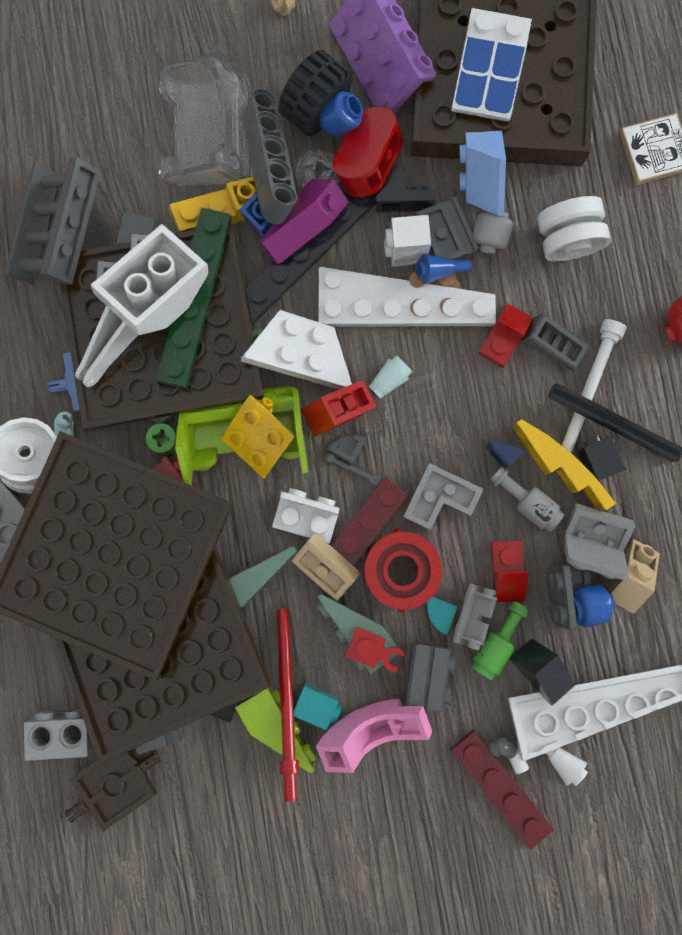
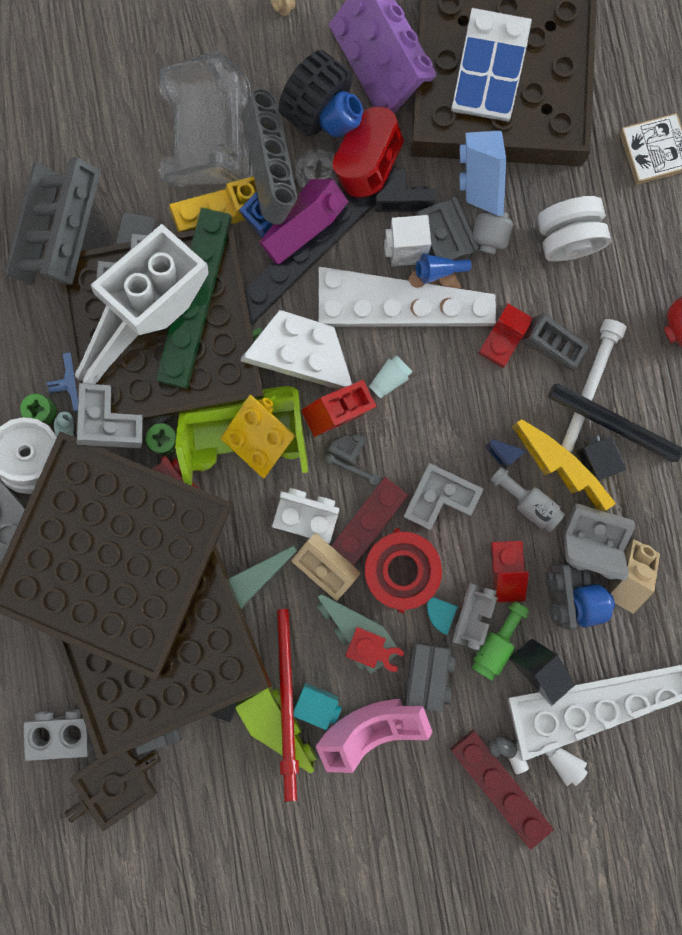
none -> bright green wheel [20,394,57,425]
none -> light grey plate [77,383,142,448]

